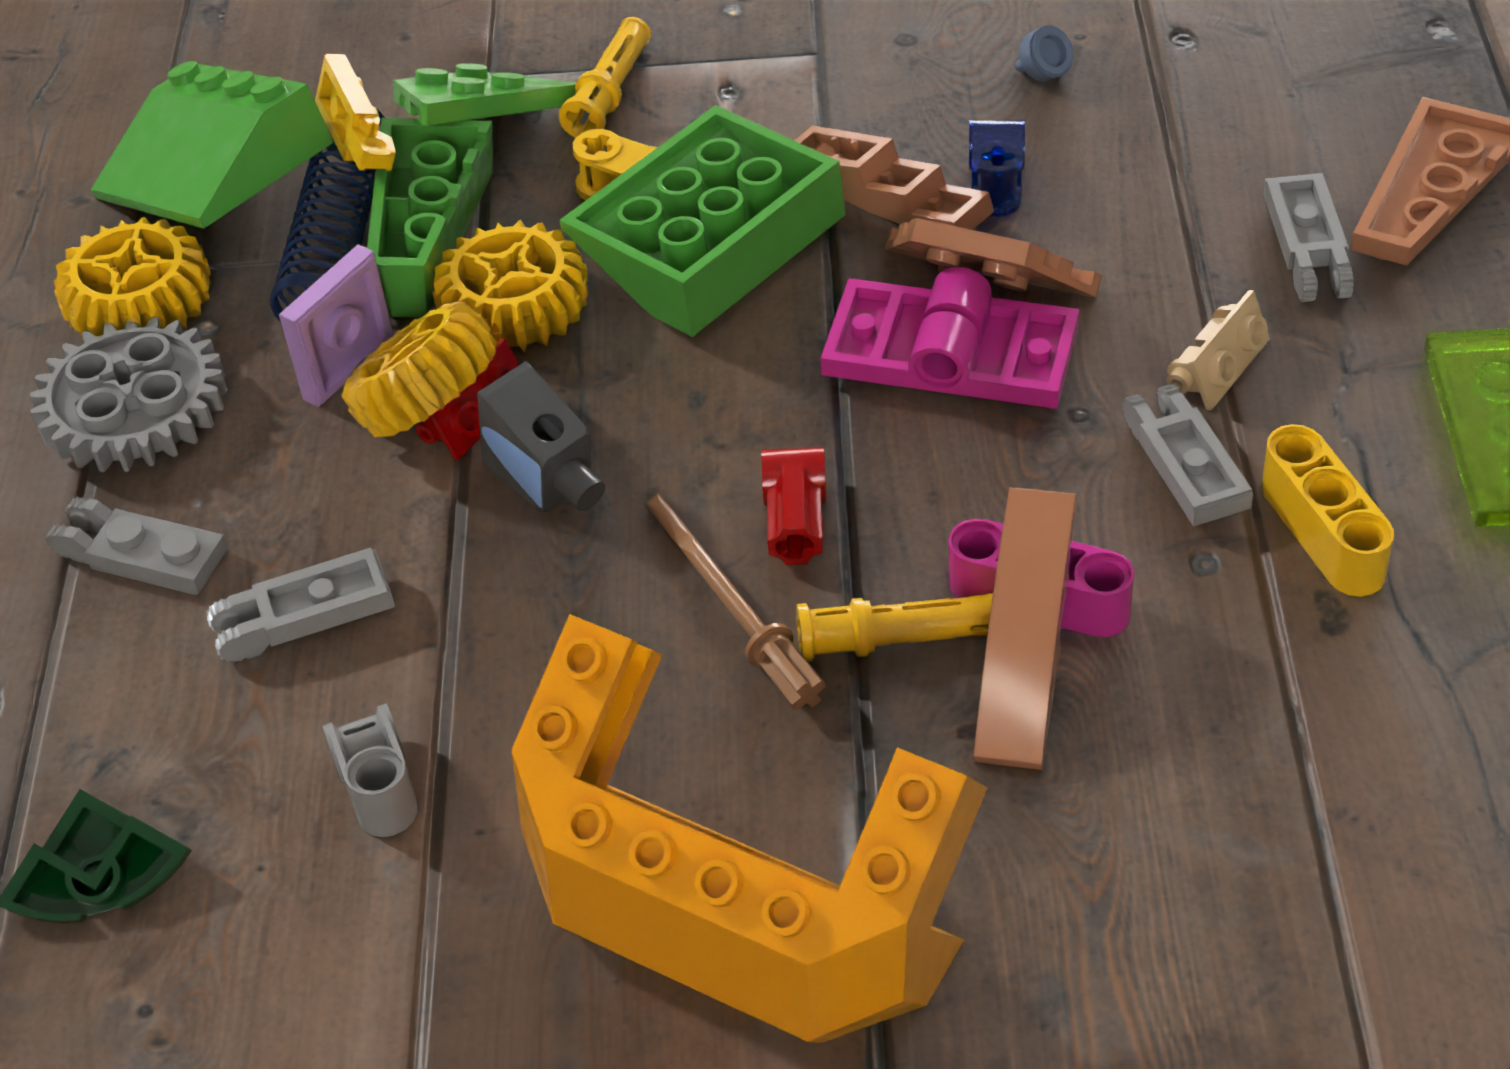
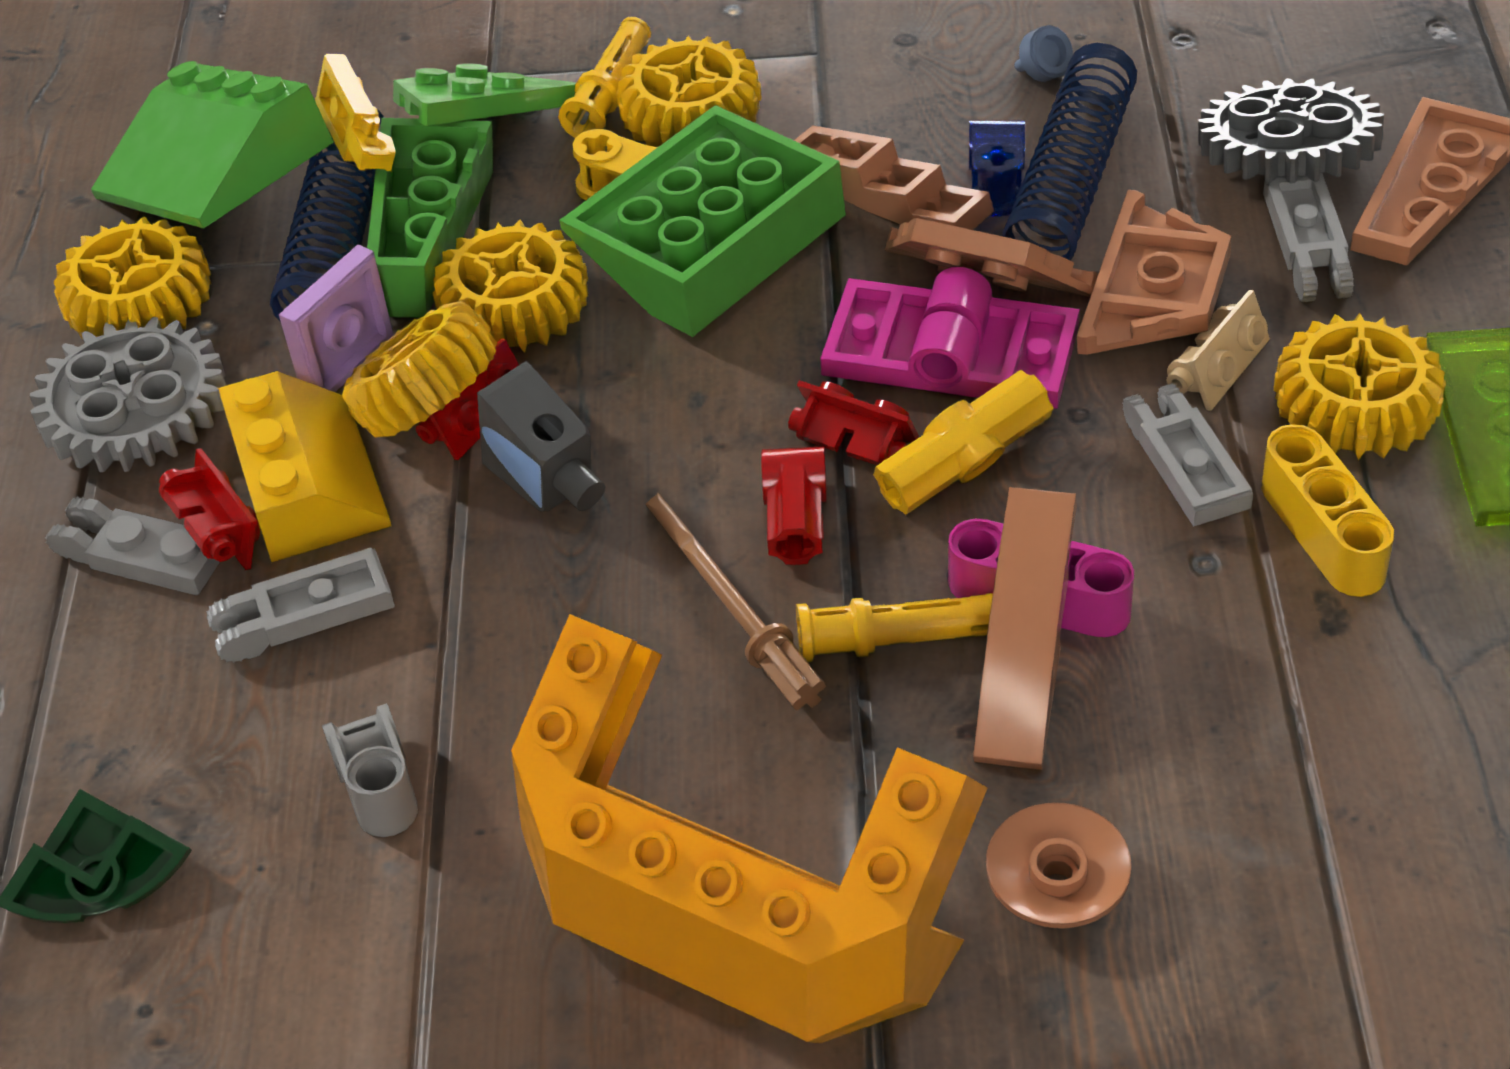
none -> red hinge [159,448,260,570]
none -> yellow slope [218,371,392,562]
none -> yellow gear [616,35,762,147]
none -> red hinge [788,380,919,465]
none -> yellow piece [873,370,1054,515]
none -> nougat dish [986,803,1131,928]
none -> dark blue piece [1002,43,1137,261]
none -> nougat wing [1077,189,1231,355]
none -> dark grey gear [1198,79,1384,184]
none -> yellow gear [1273,312,1446,460]

